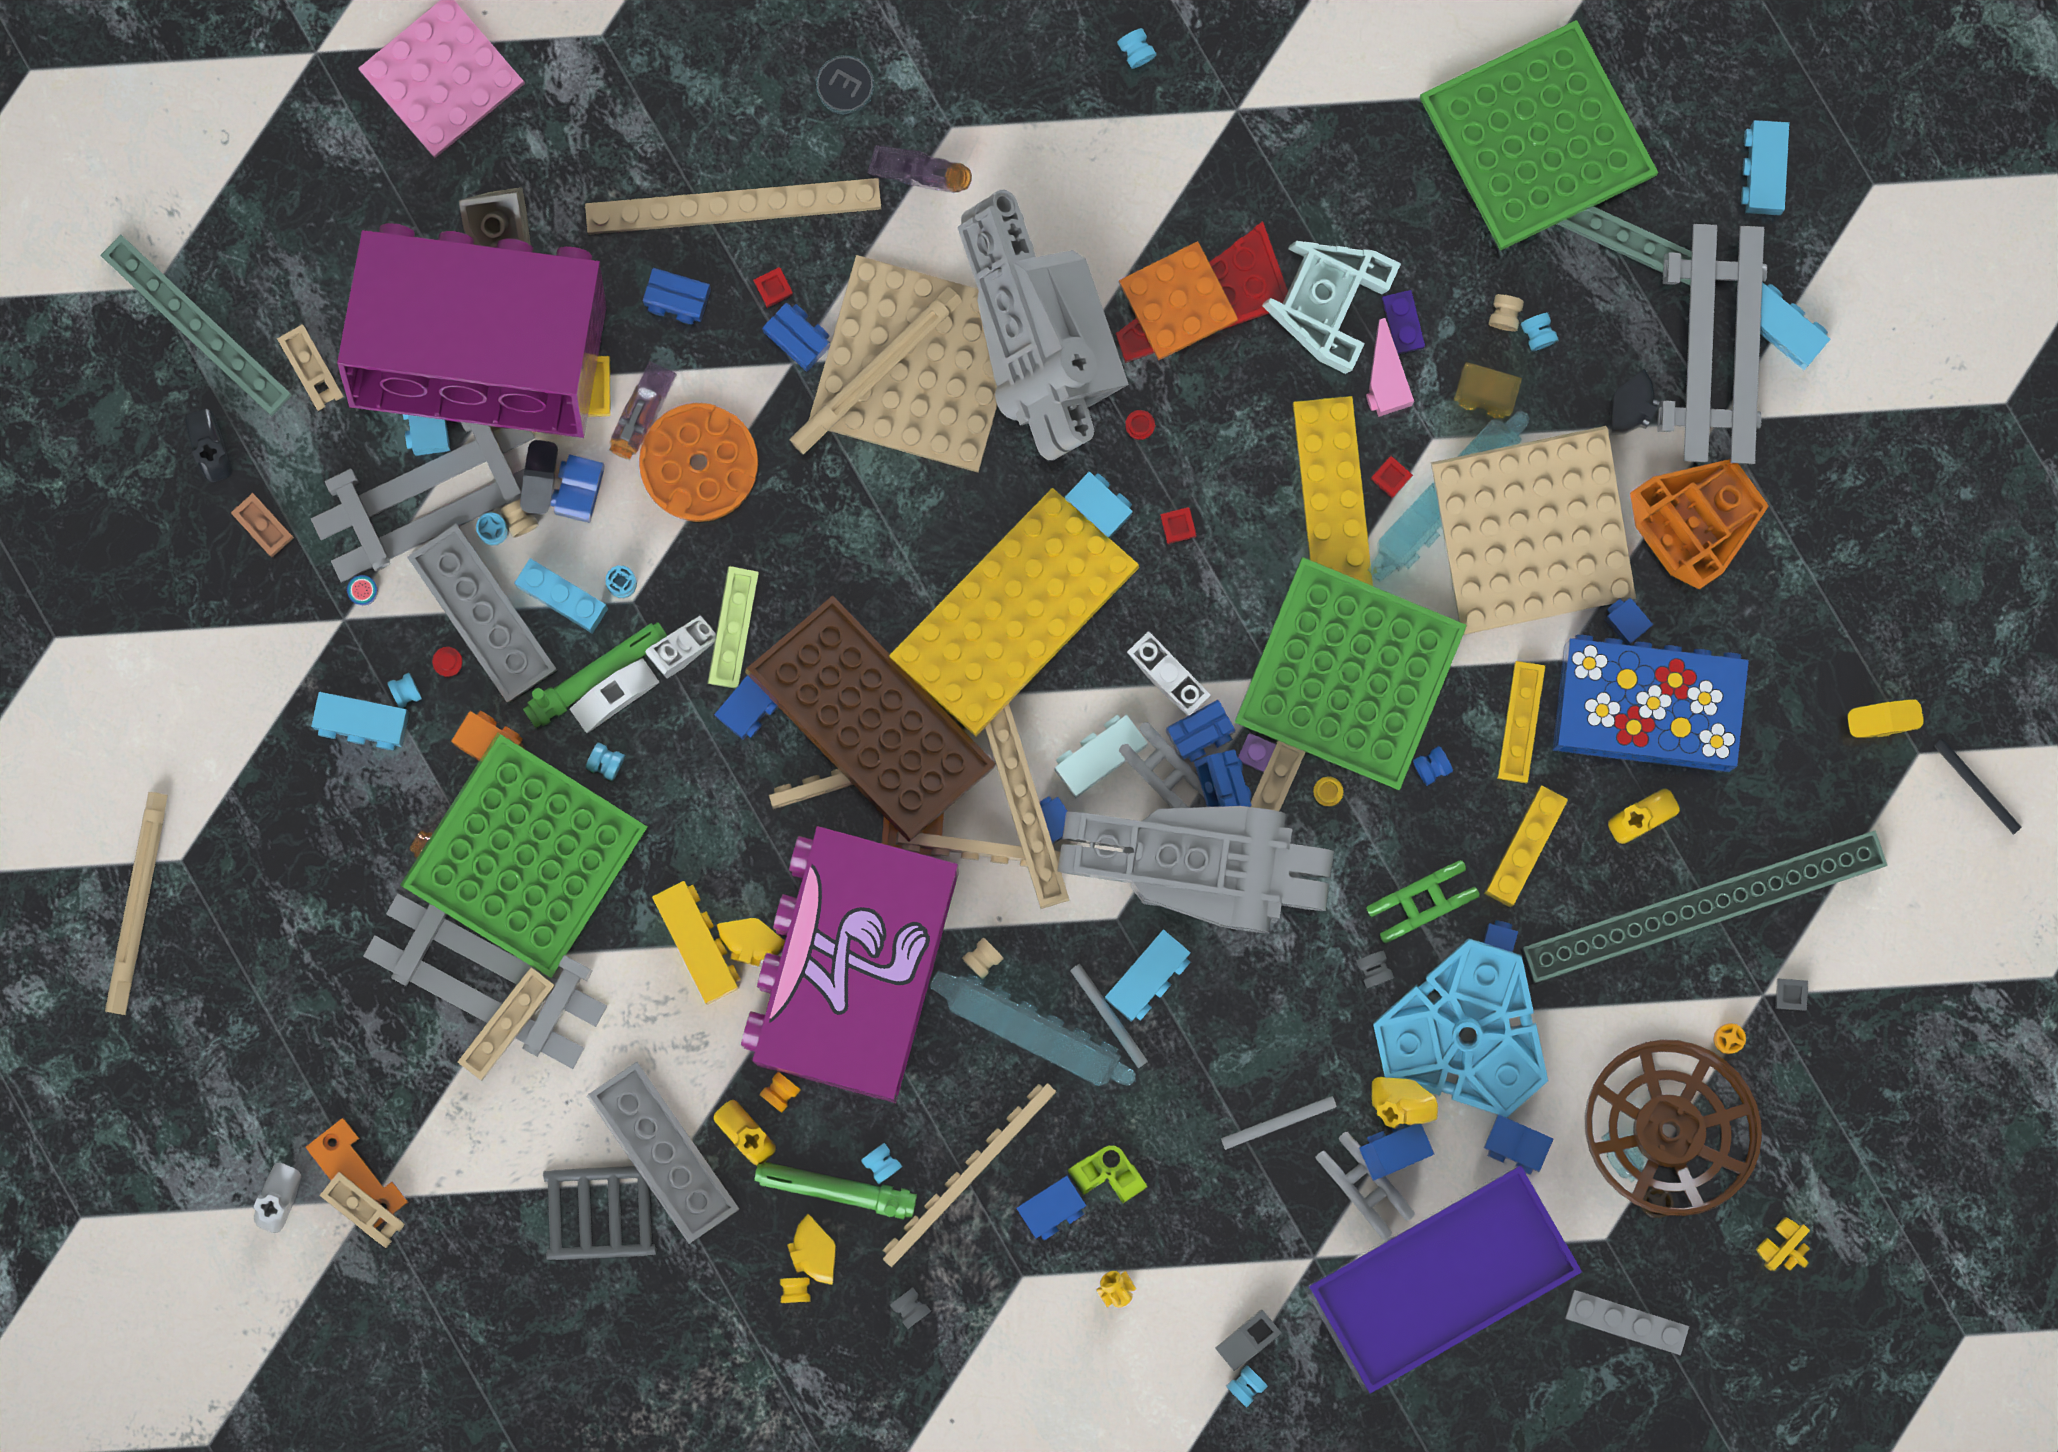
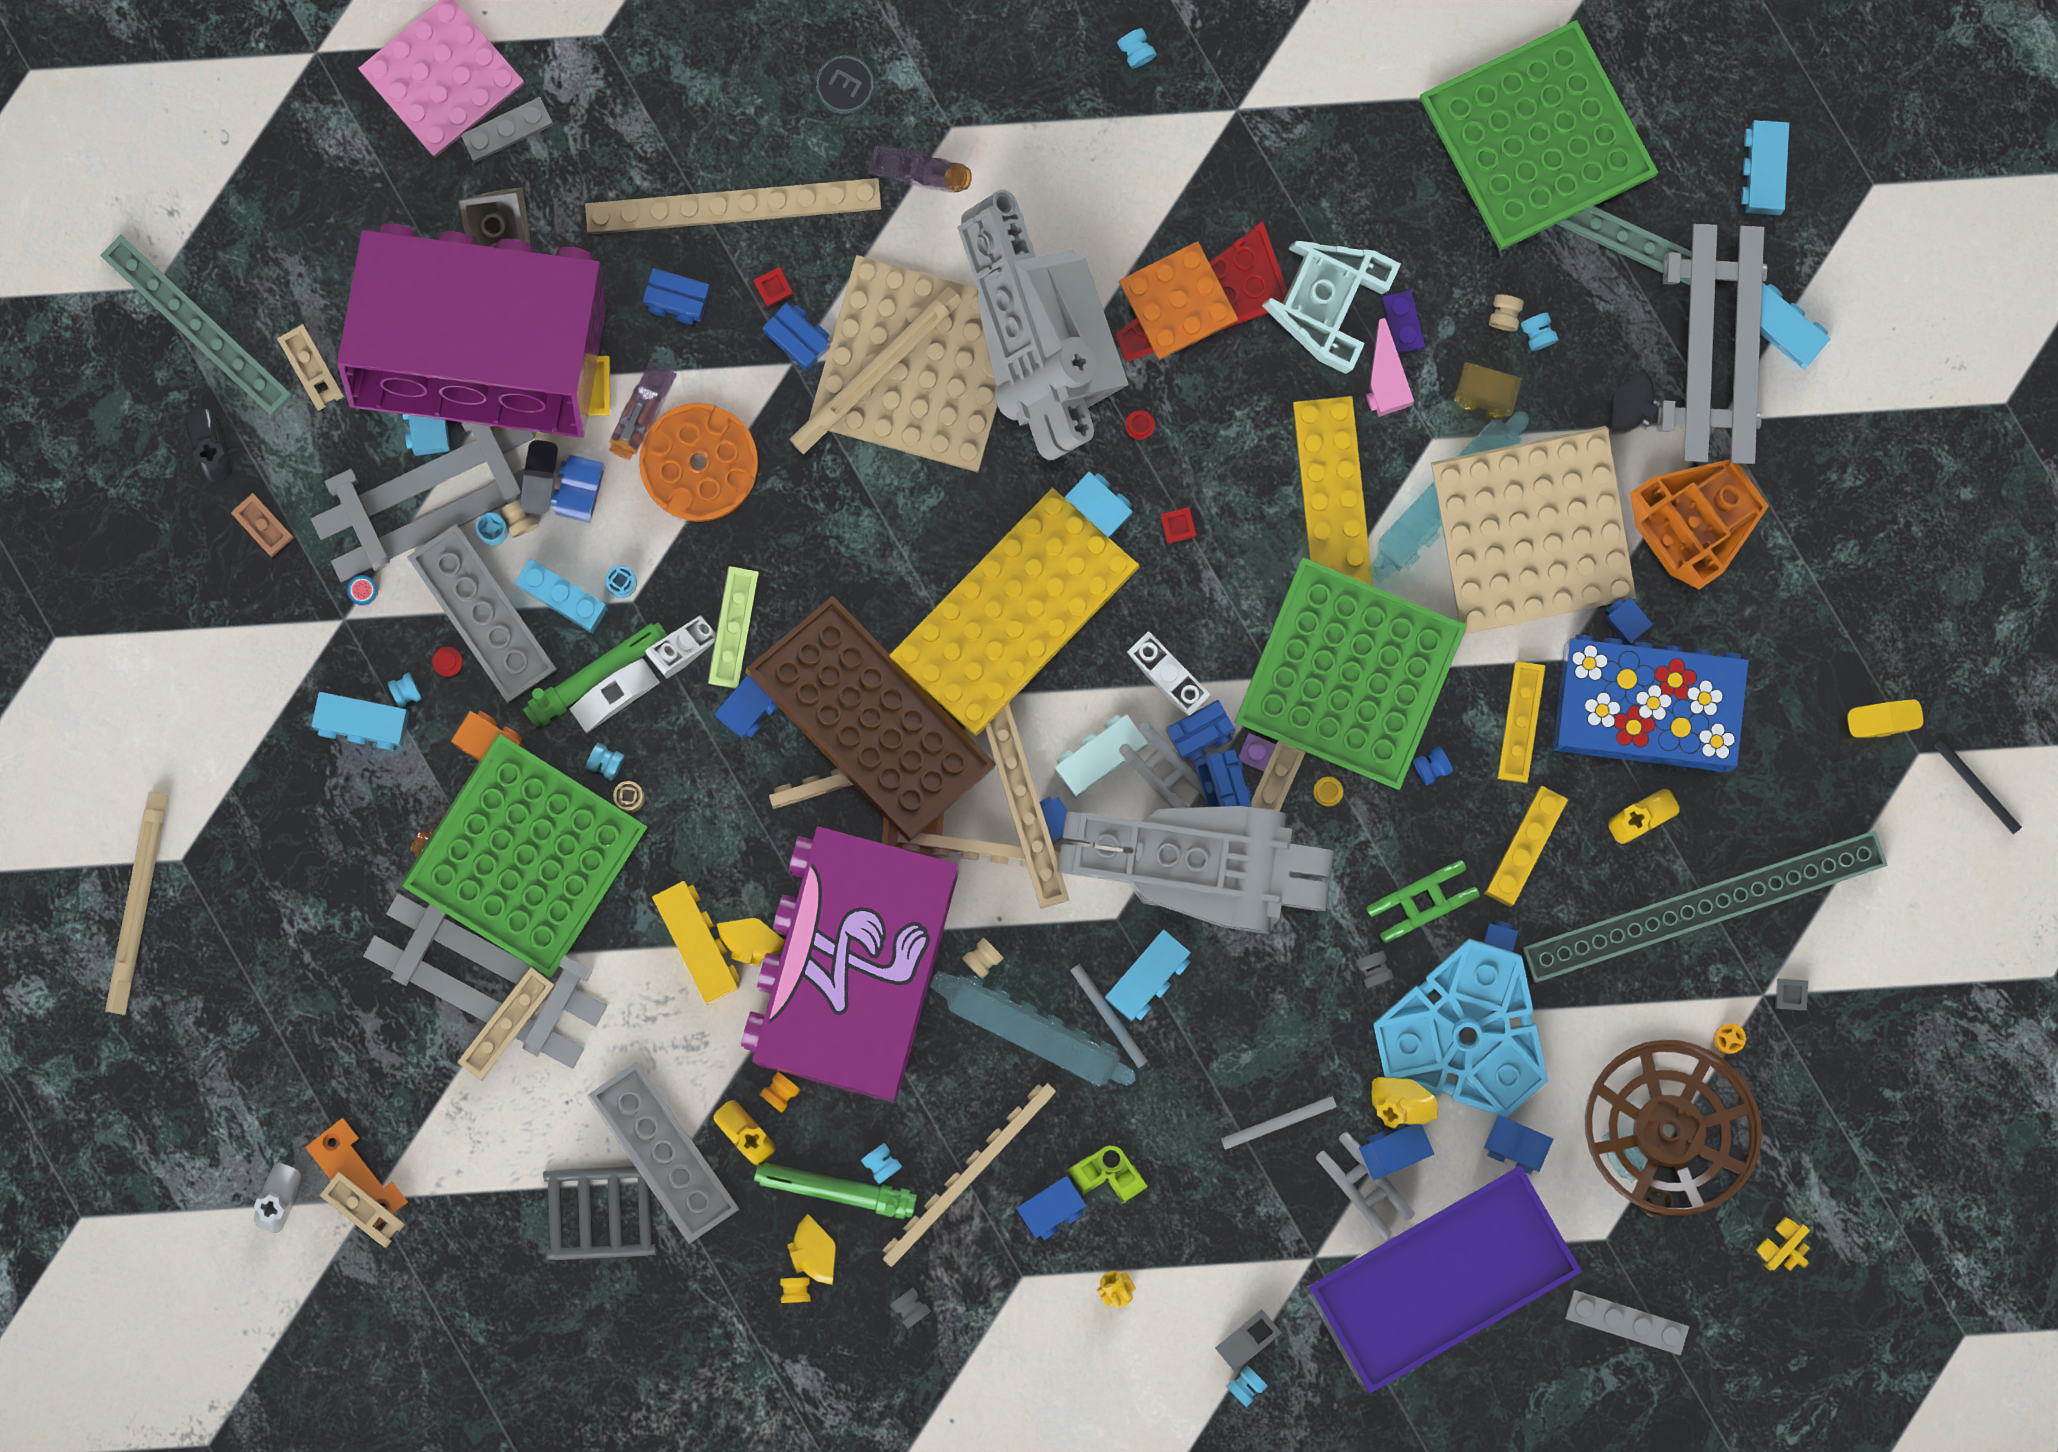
red plate [1371,456,1413,498] -> none
none -> light grey plate [461,97,553,163]
none -> tan wheel [613,781,645,813]

